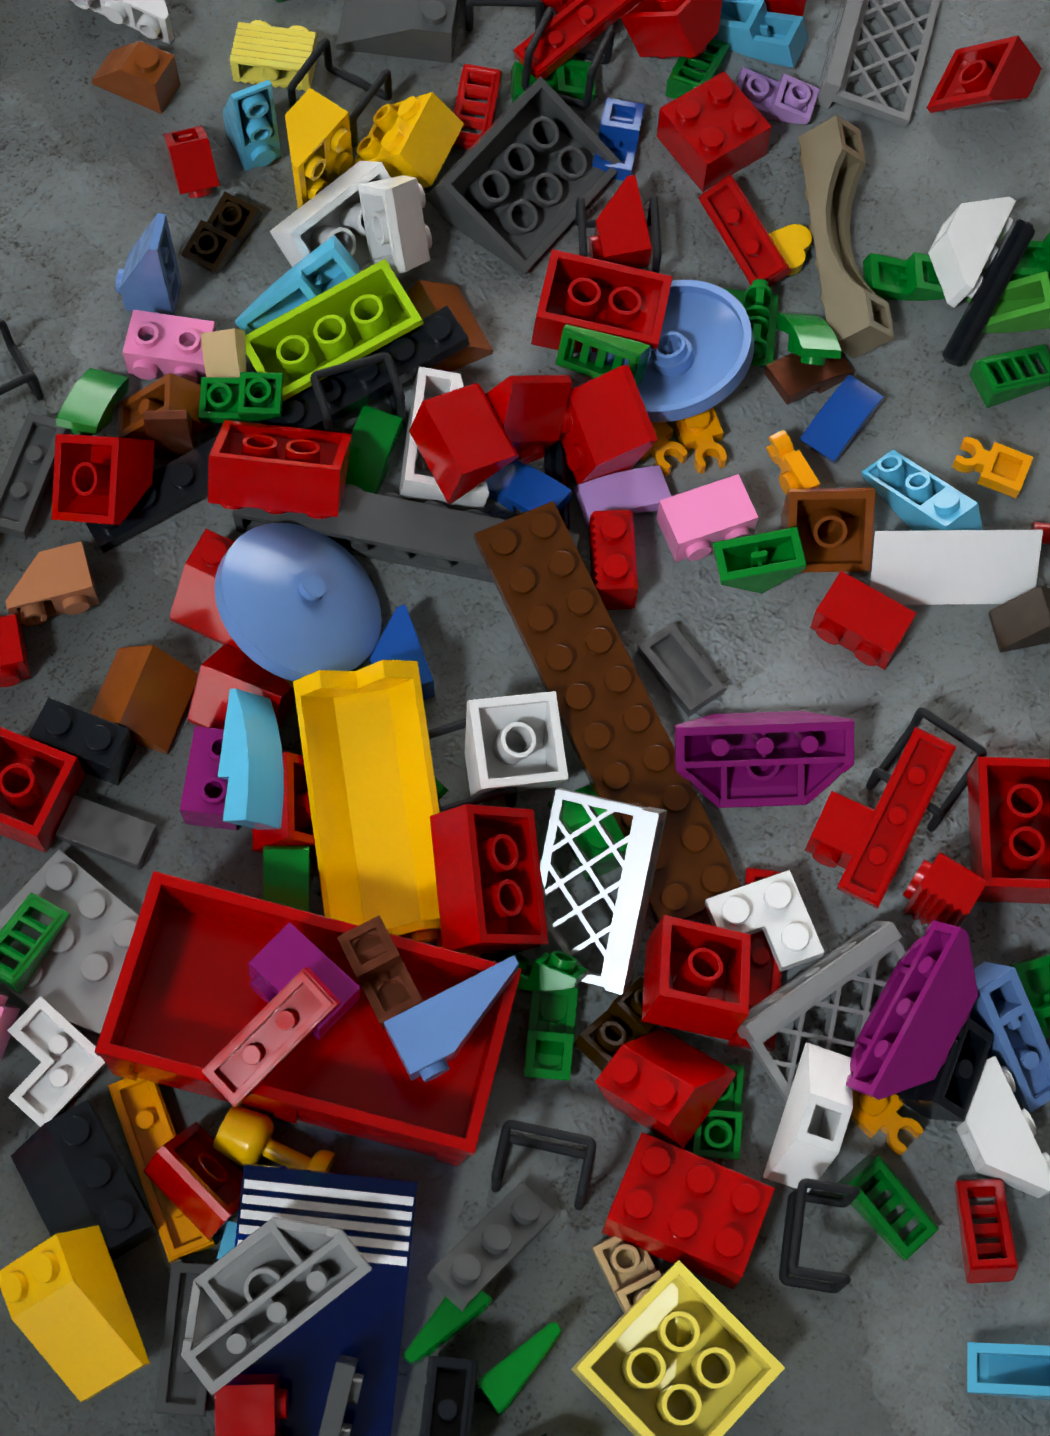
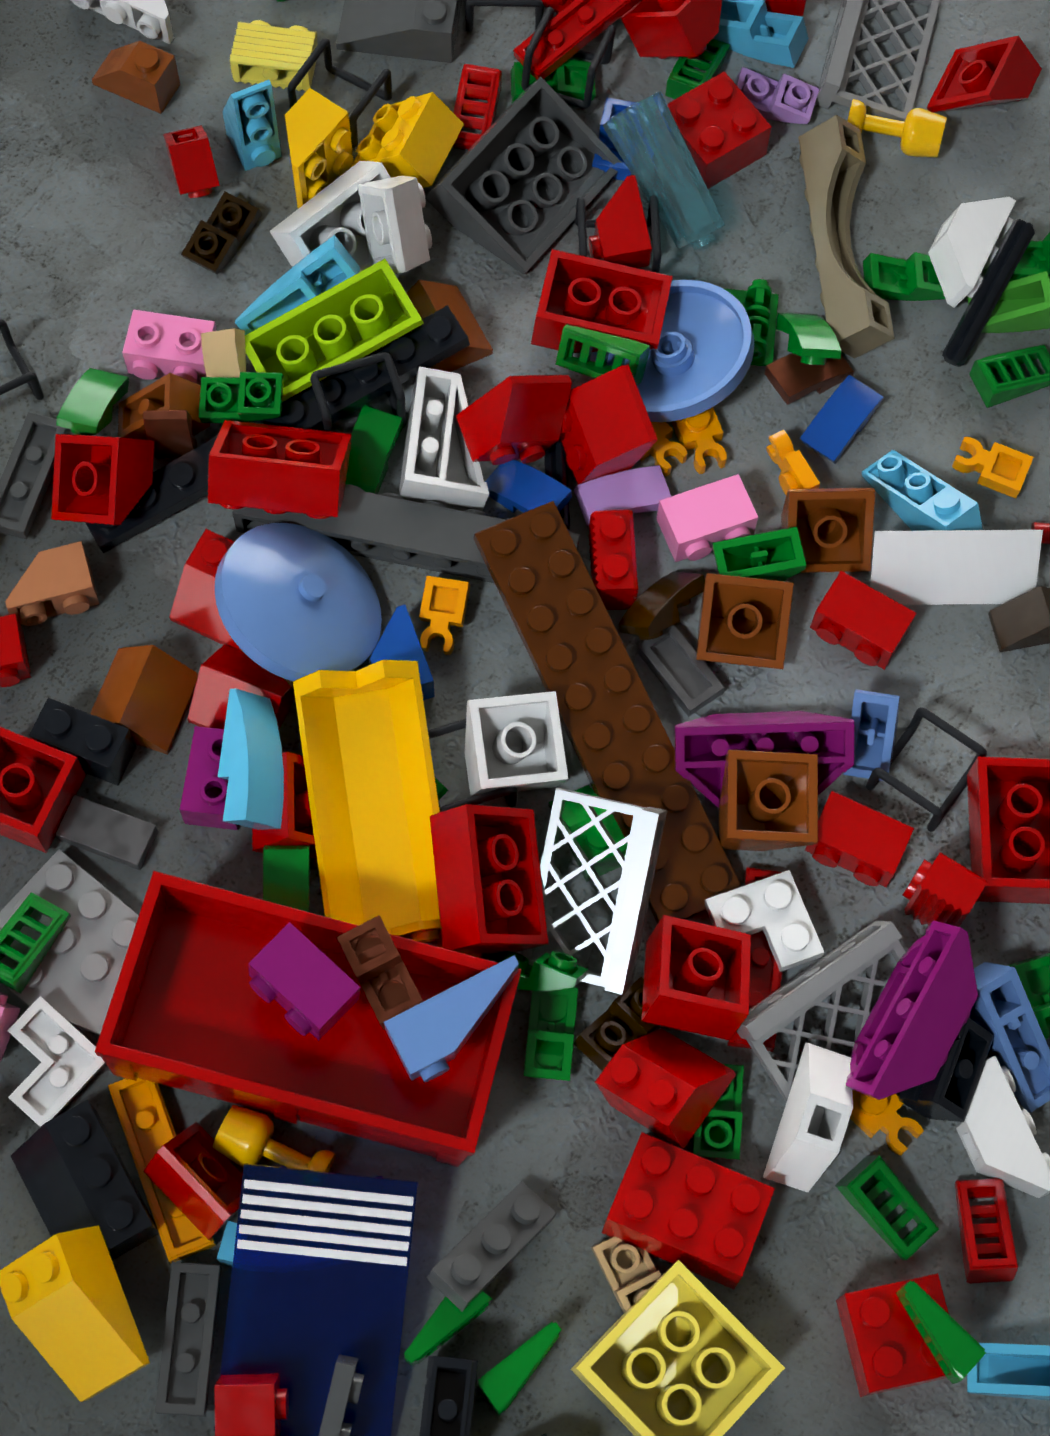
medium blue slope [116,213,182,315] -> none
light grey wedge [181,1217,372,1396] -> none
tile [201,967,341,1107] -> none
red slope [409,383,519,504] -> none
black piece [491,1120,596,1211] -> none
red tile [698,174,792,287] -> none
yellow tile [769,224,812,276] -> none
black piece [779,1178,860,1293] -> none
red tile [836,727,957,909] -> none
none -> light orange plate [419,576,470,655]
none -> clear light blue slope [603,91,725,250]
none -> dark brown slope [618,571,705,640]
none -> dark orange slope [696,573,794,669]
none -> dark orange slope [719,750,818,851]
none -> red brick [836,1273,949,1397]
none -> medium blue slope [844,689,900,781]
none -> yellow piece [847,99,947,158]
none -> green slope [896,1280,986,1384]

